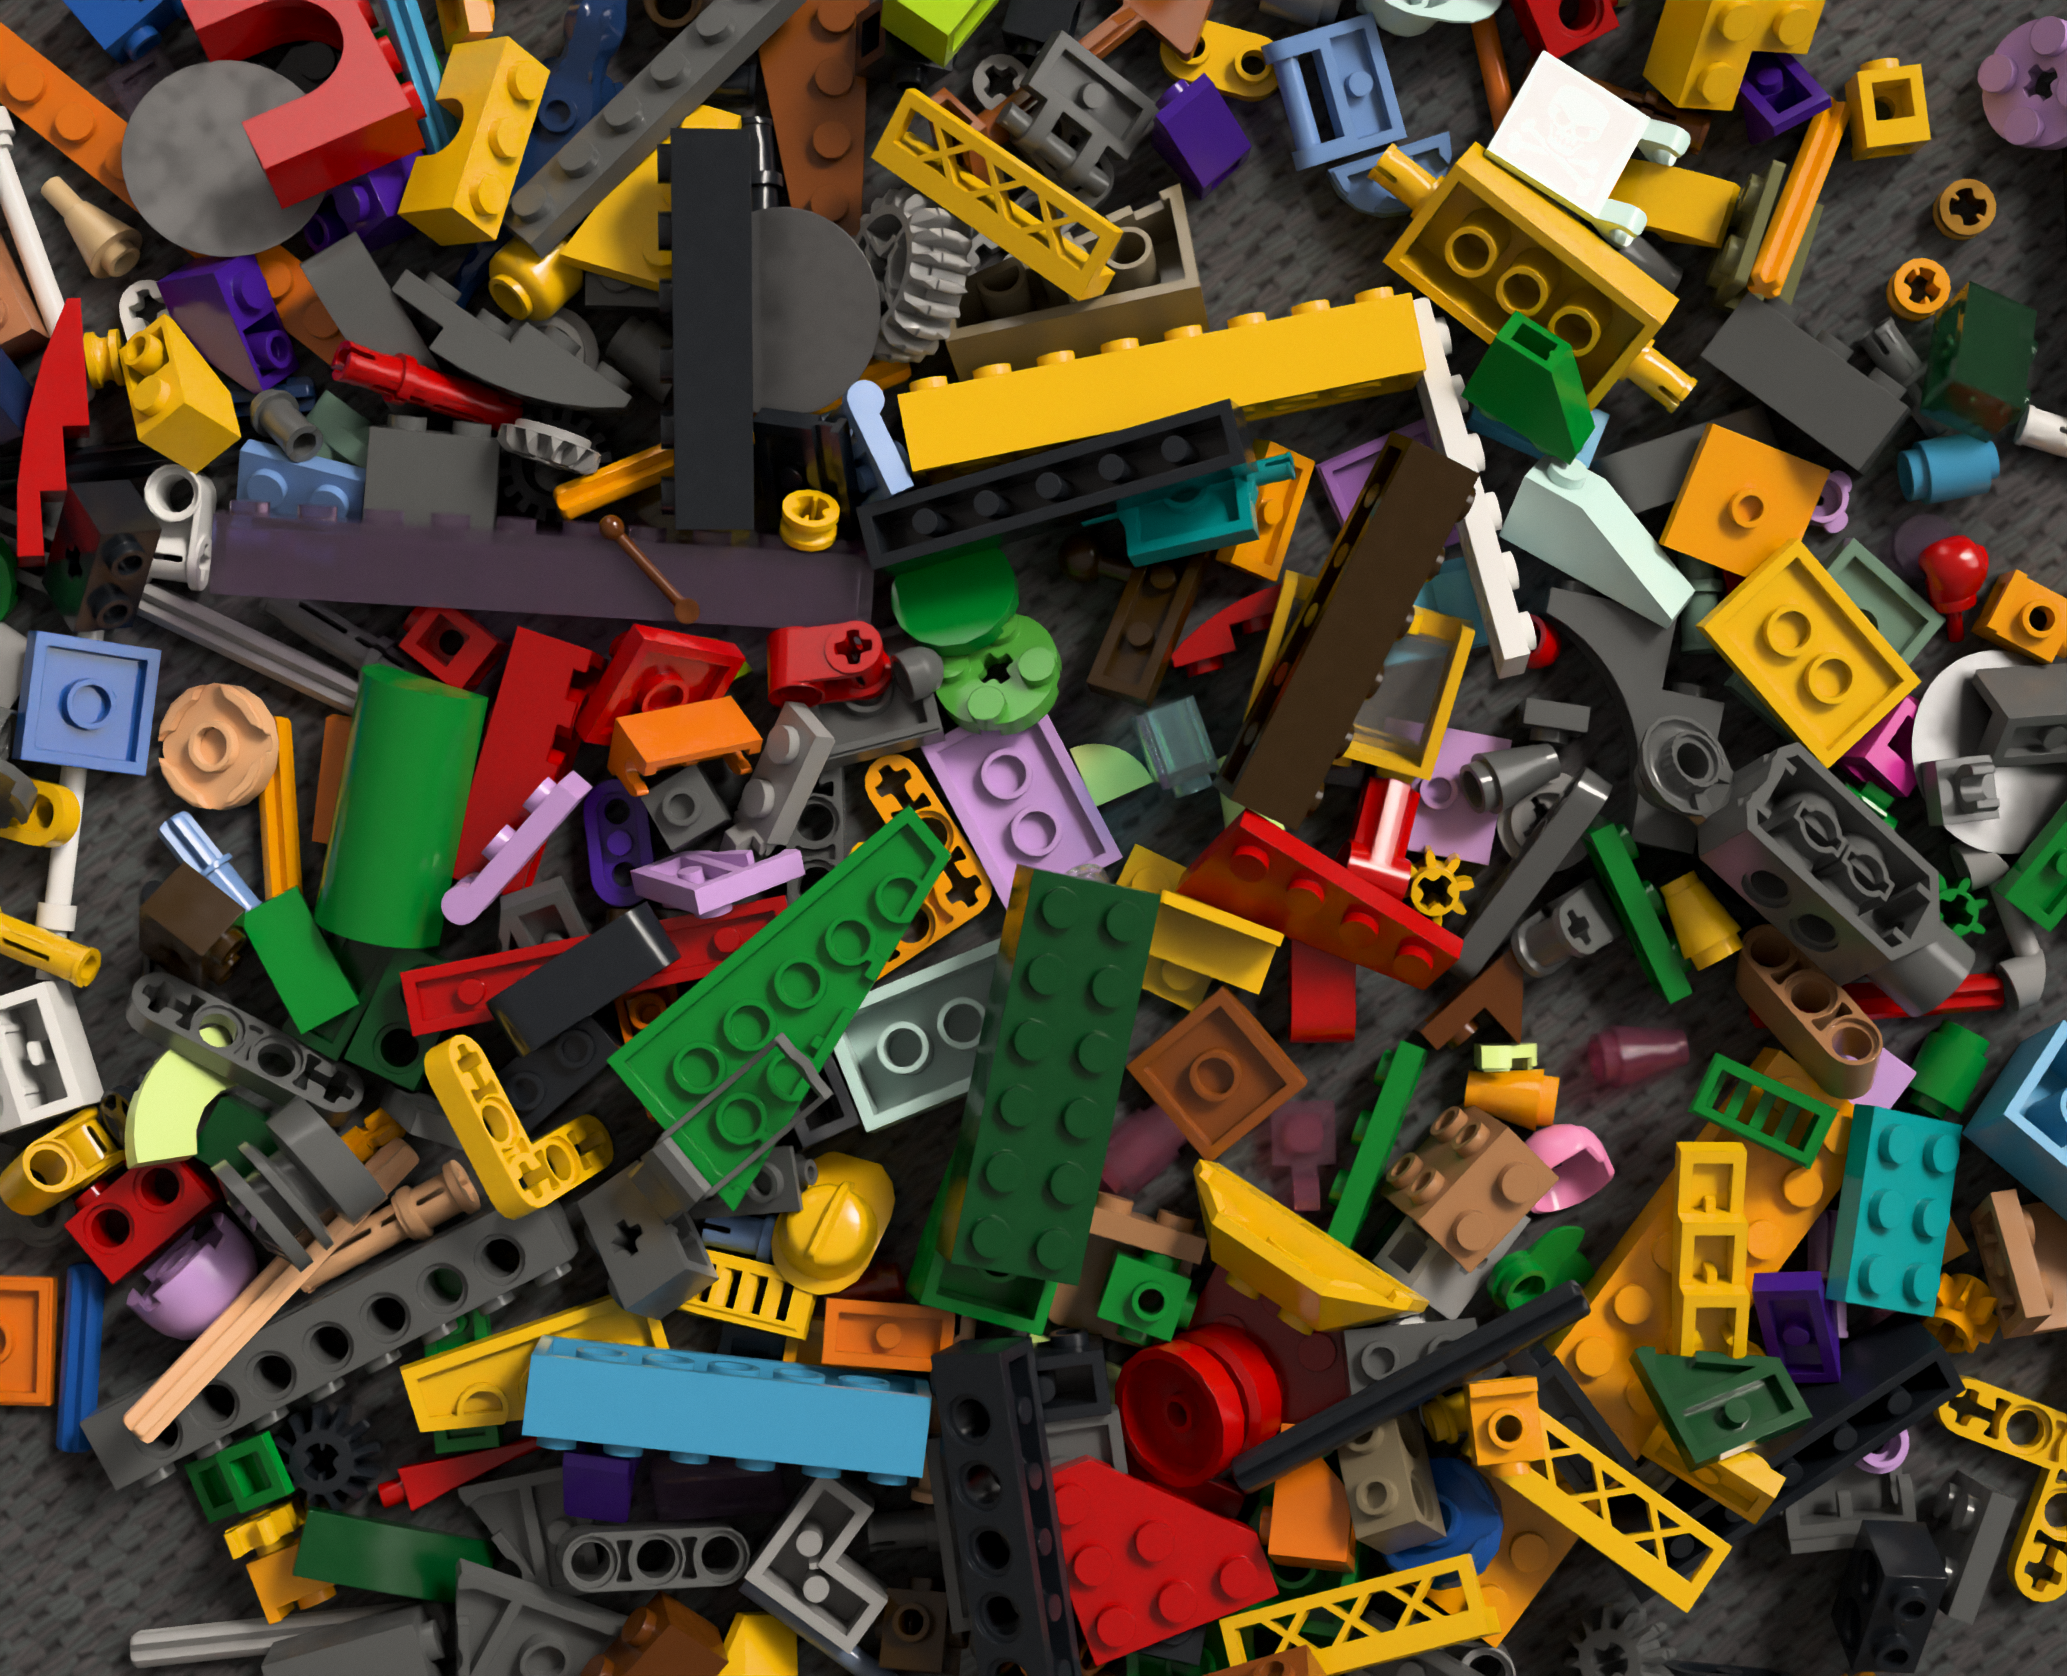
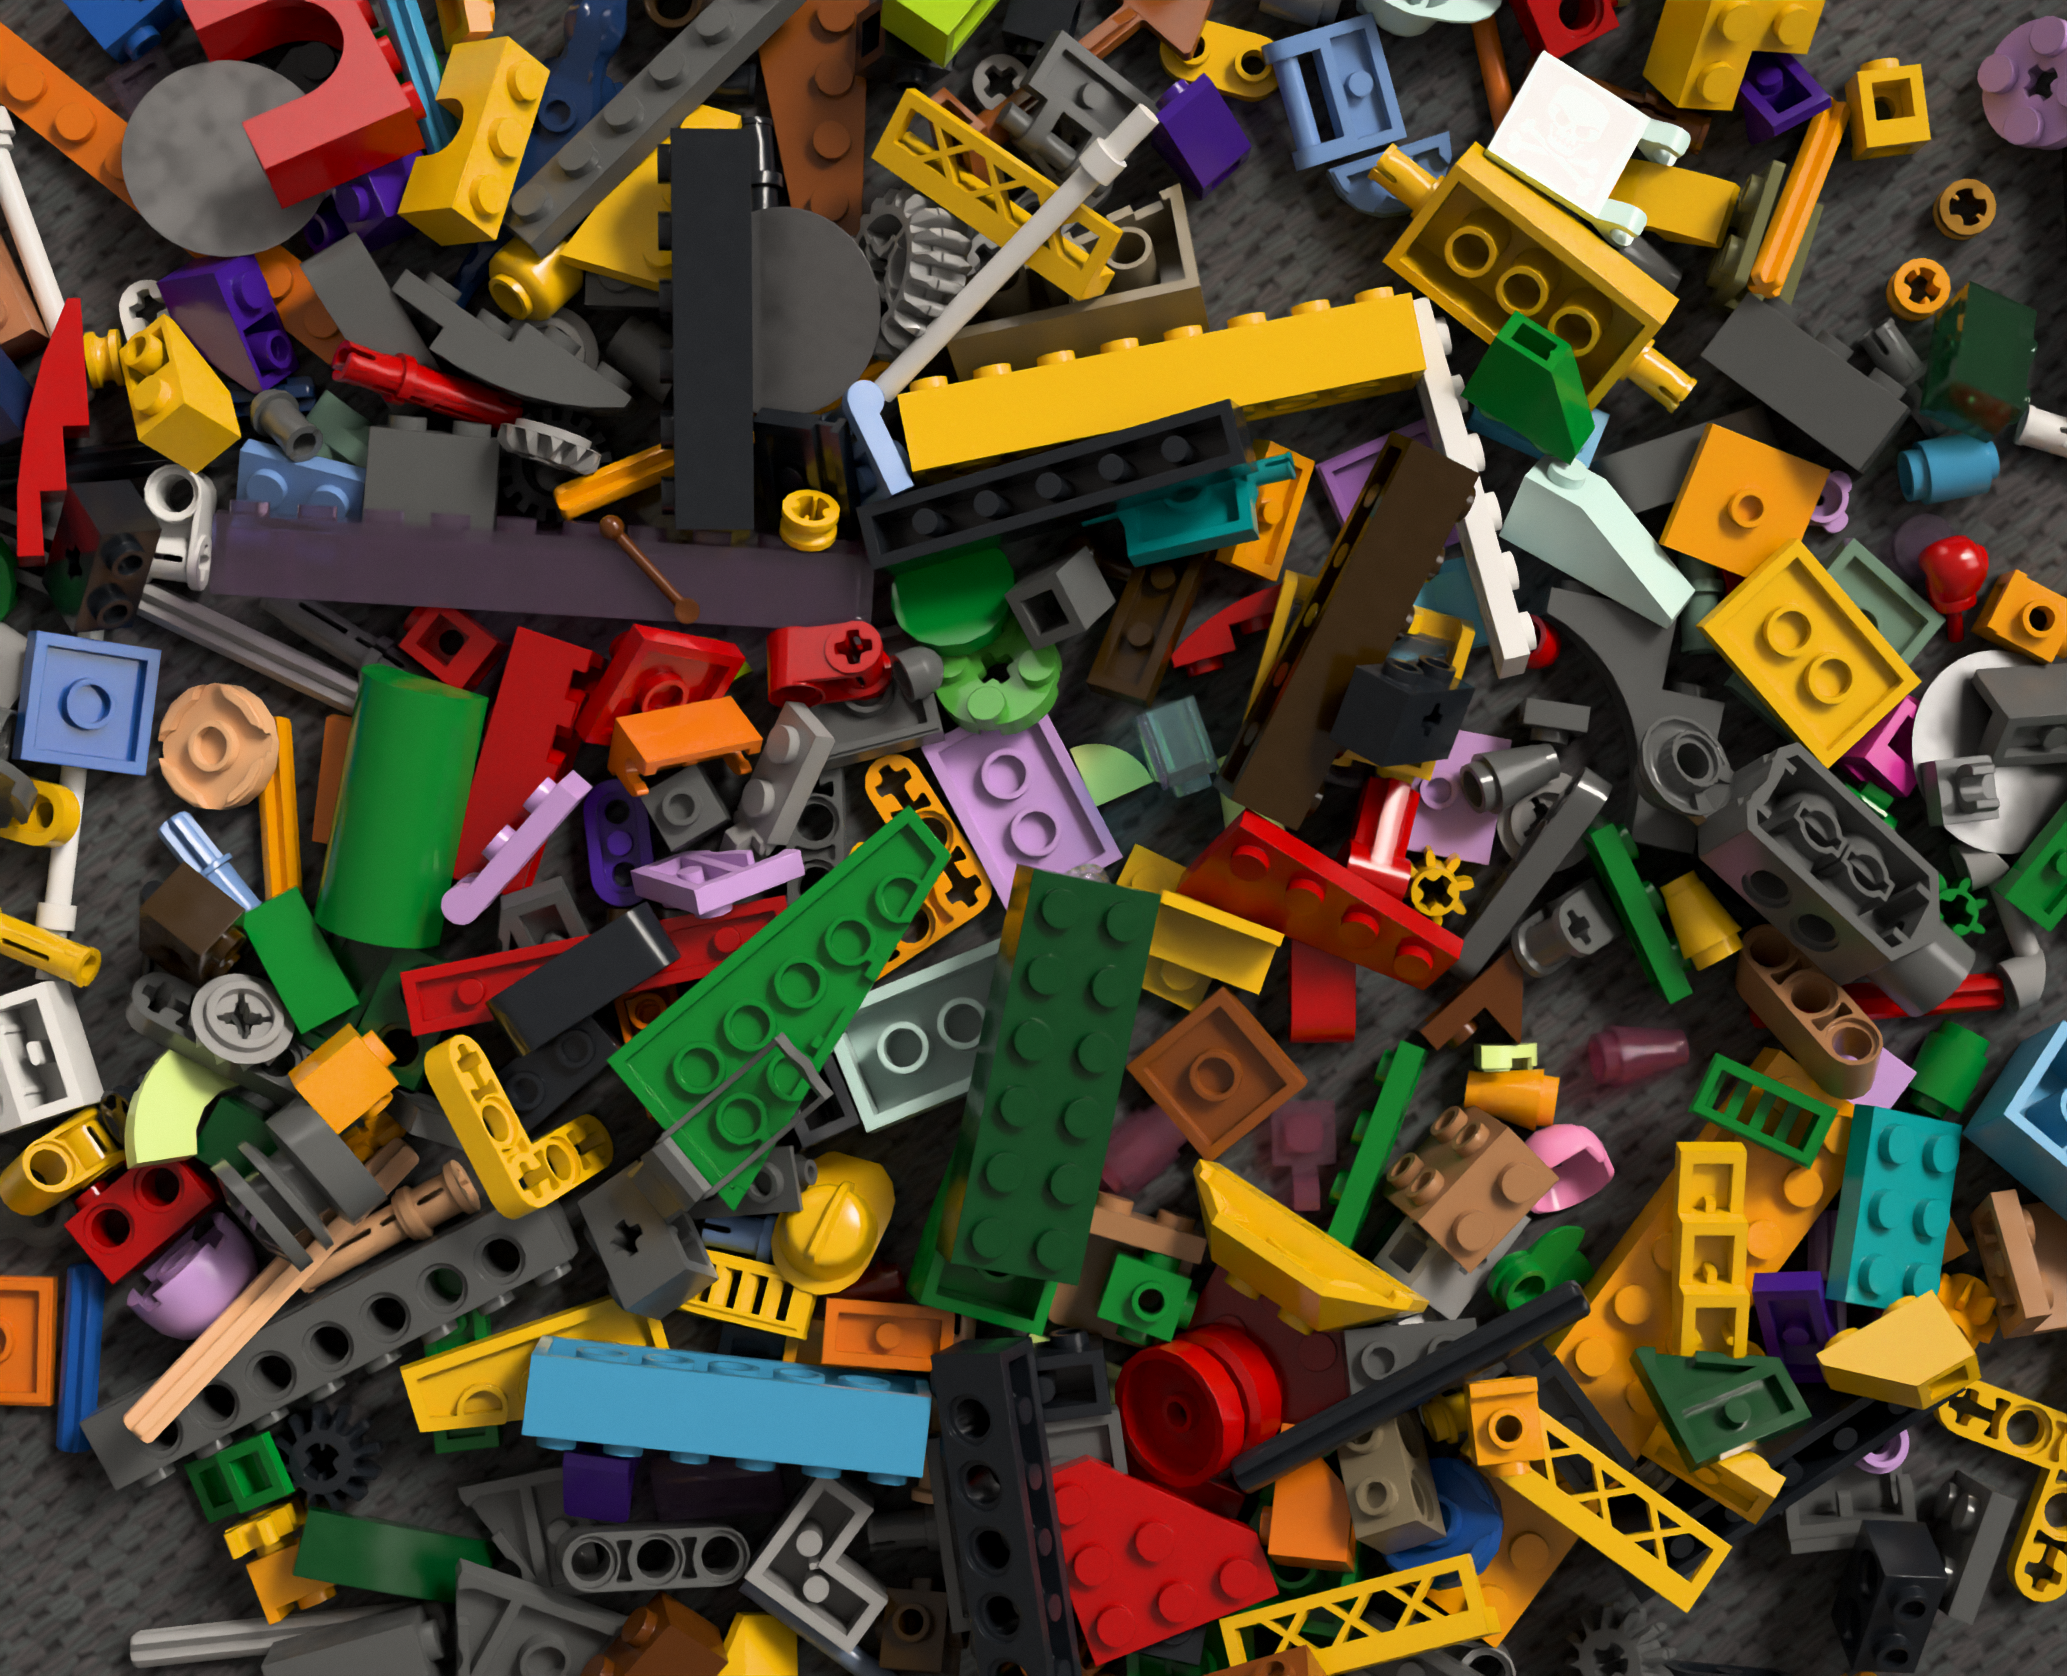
tan cone [41,176,142,279] -> none
red piece [378,1436,543,1512] -> none
none -> light grey gear [187,974,295,1072]
none -> light orange brick [288,1023,399,1135]
none -> white bar [874,104,1159,402]
none -> dark grey brick [1004,545,1116,651]
none -> black brick [1328,655,1476,767]
none -> yellow slope [1816,1290,1981,1410]

